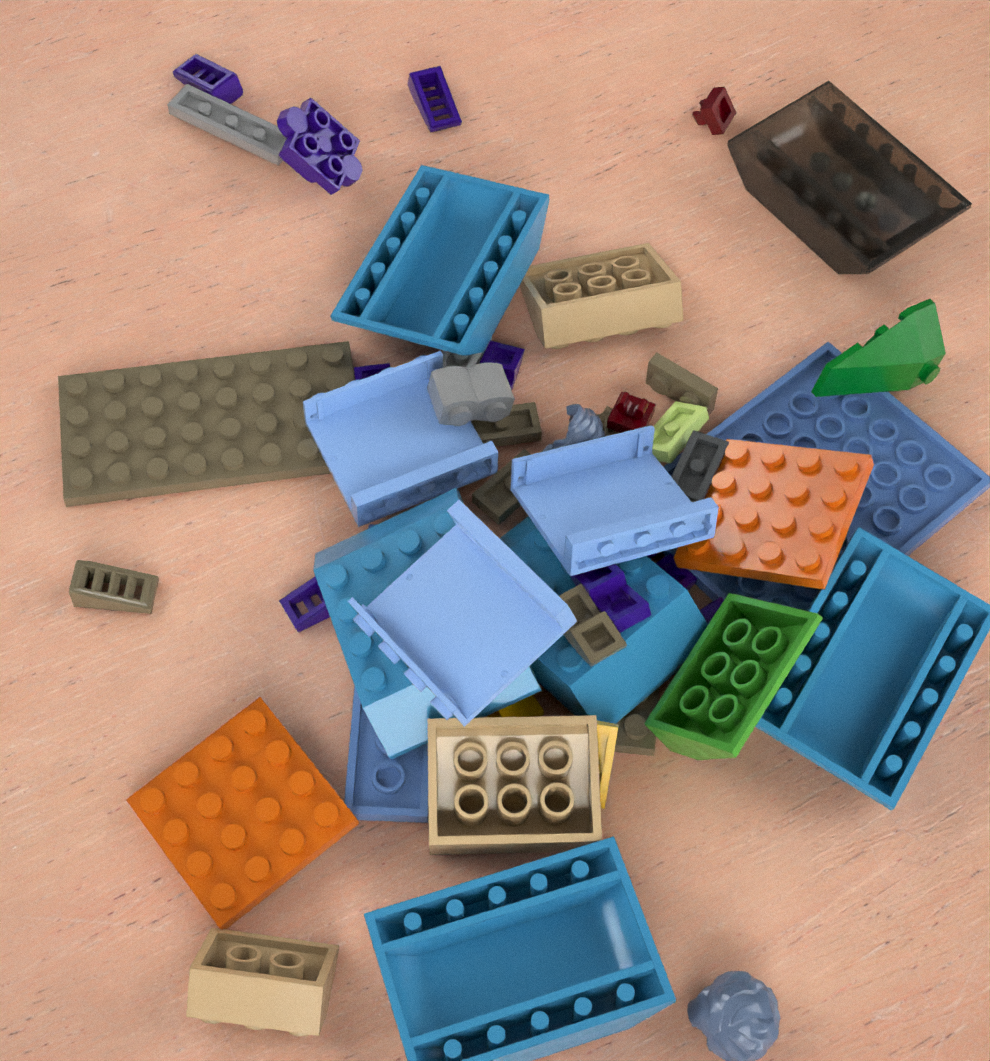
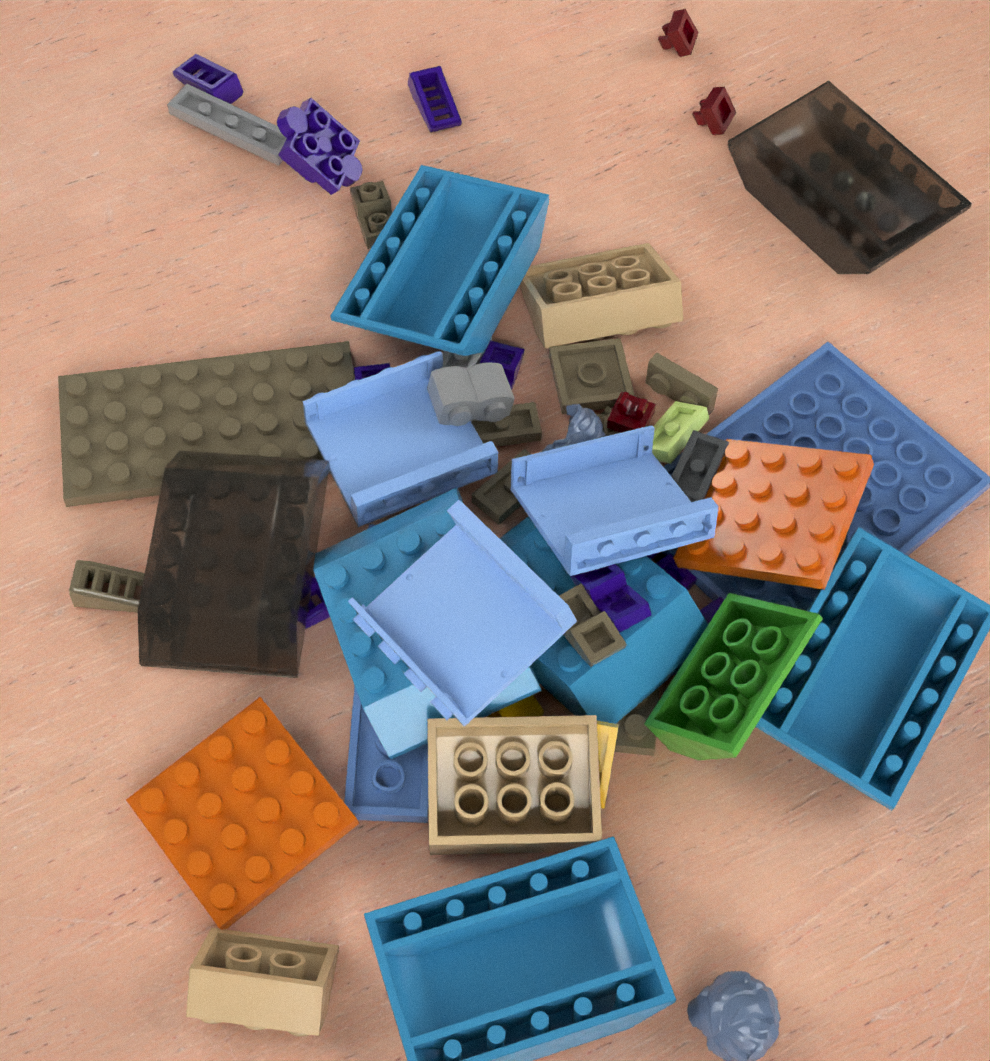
green wedge [811,299,946,397] -> none
none -> clear smoke slope [137,451,330,678]
none -> dark tan slope [350,181,392,249]
none -> dark tan plate [549,338,635,414]
none -> dark red tile [658,8,699,57]

